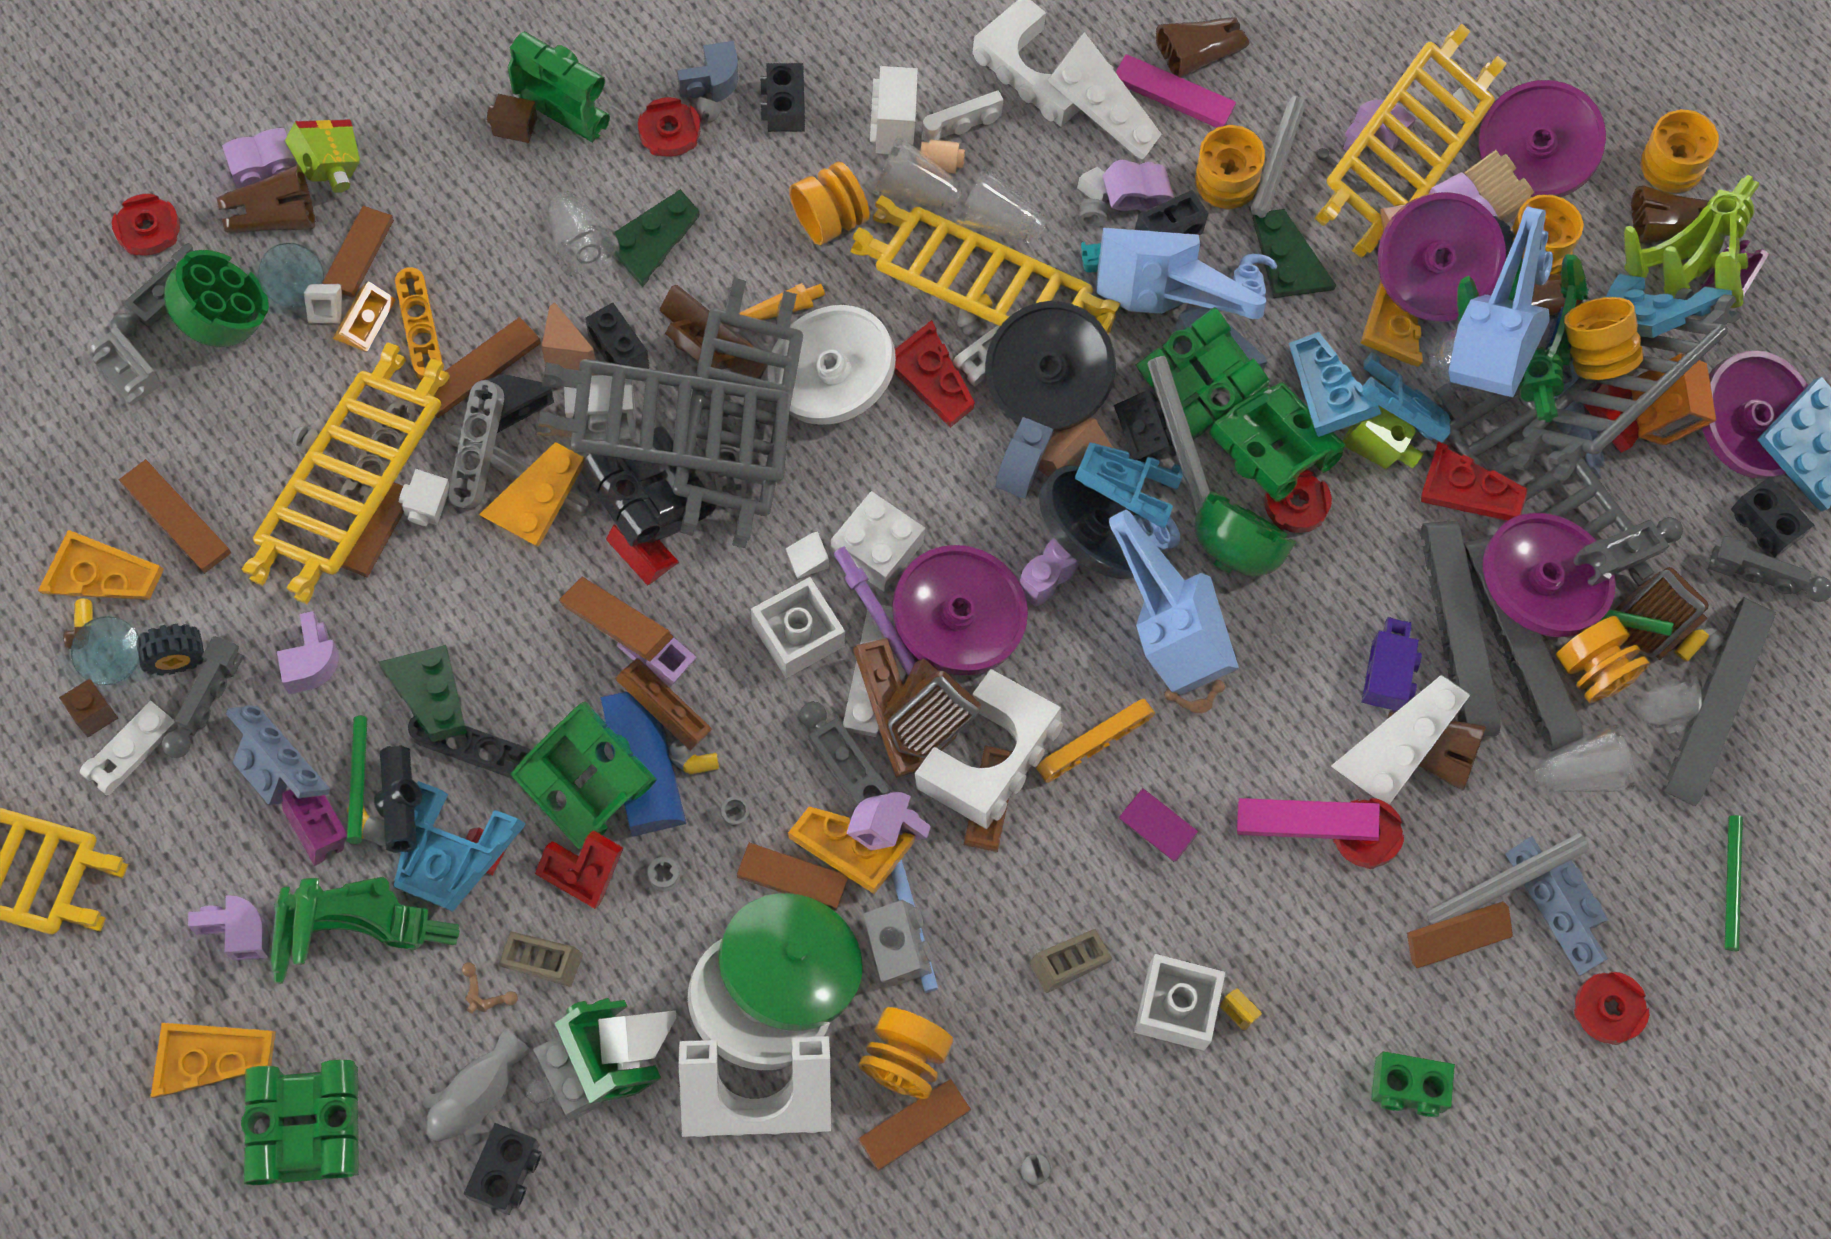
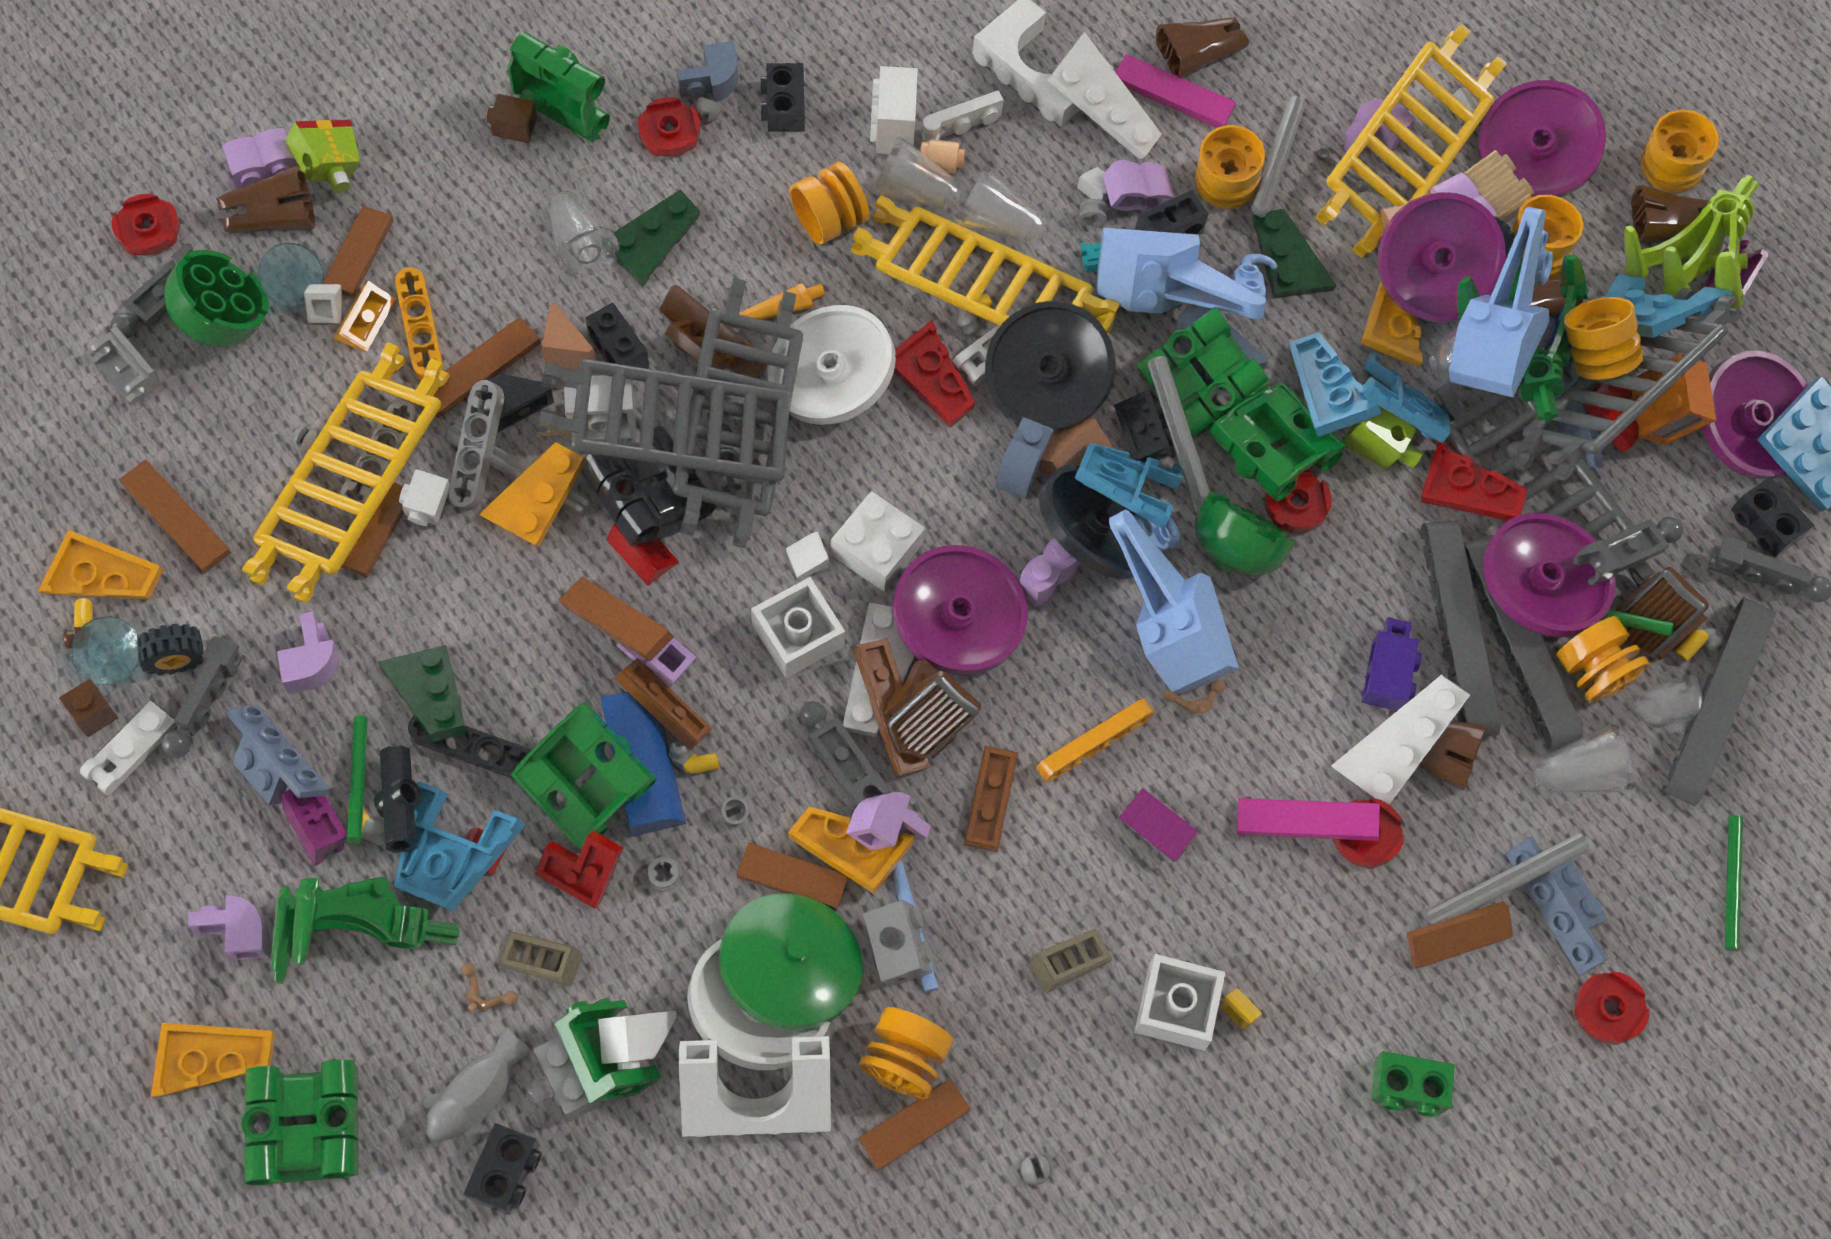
medium lavender bar [833,546,916,676] -> none
white arch [915,669,1063,829] -> none

